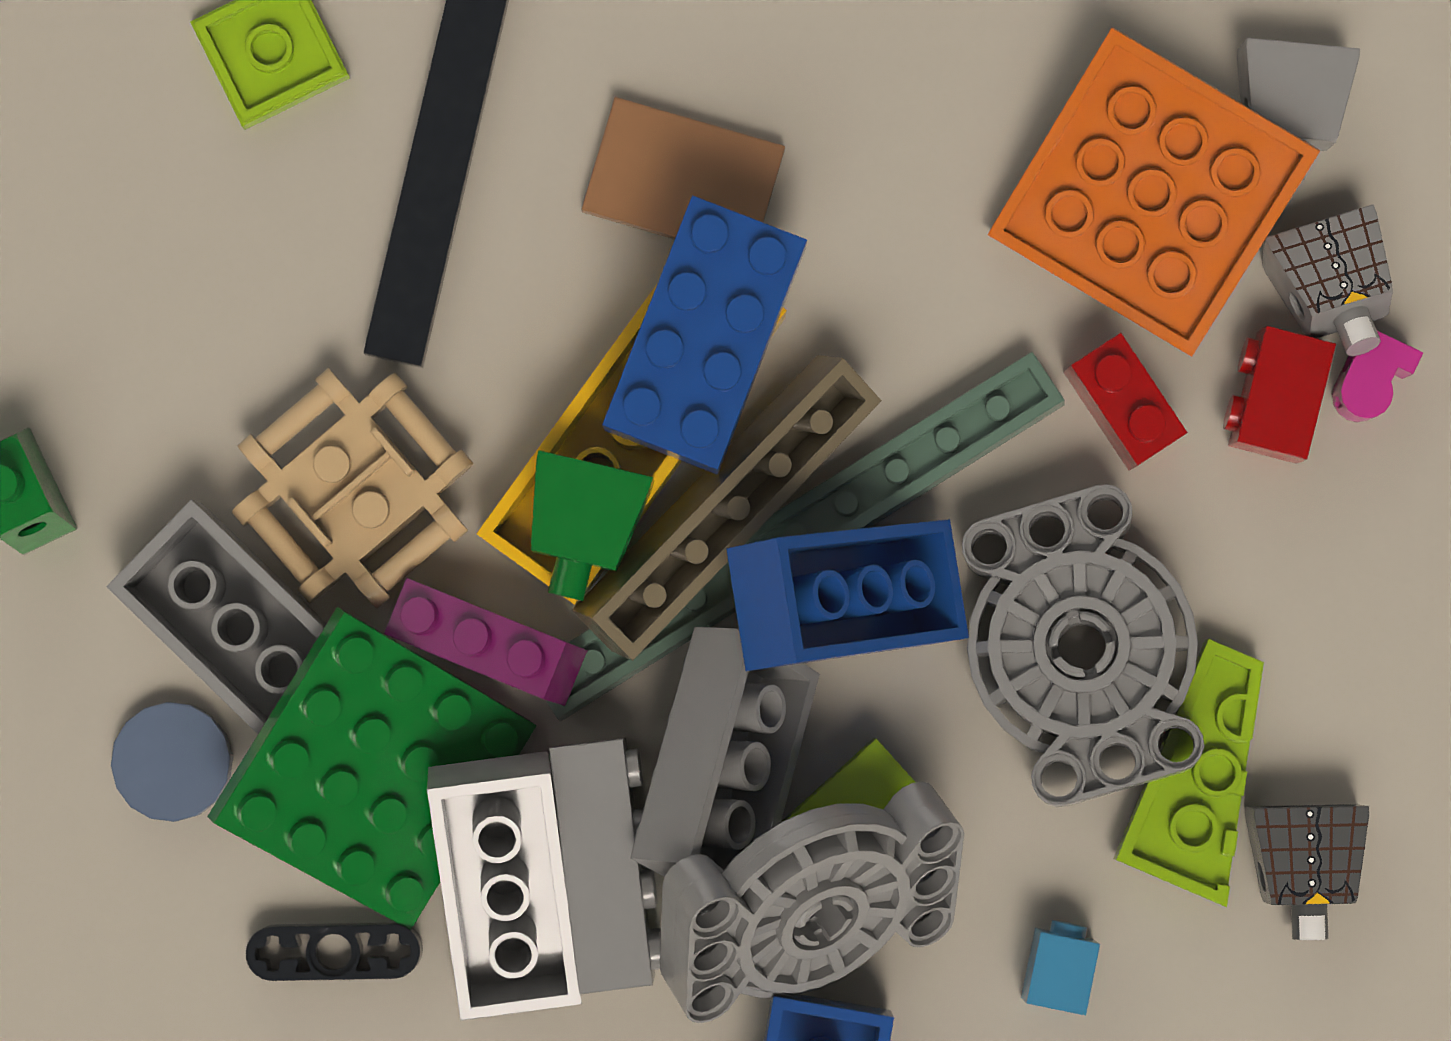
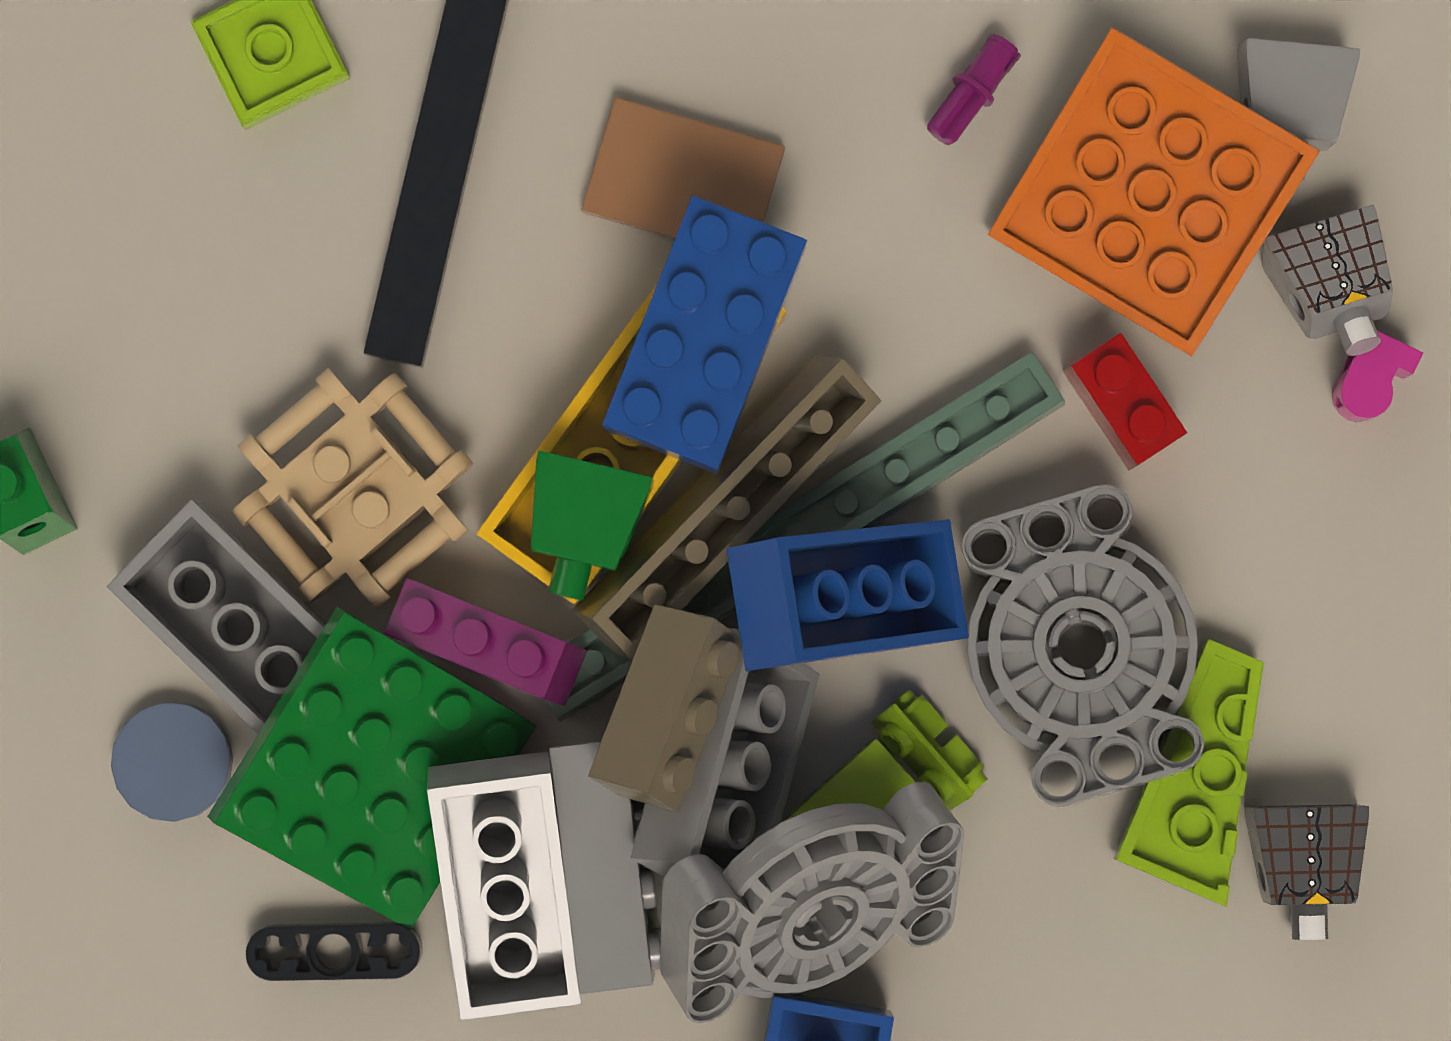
dark azure brick [1021,920,1100,1016] -> none
red brick [1223,326,1336,464] -> none
none -> dark tan brick [588,604,741,812]
none -> lime hinge [871,688,988,811]
none -> magenta axle [927,34,1021,145]

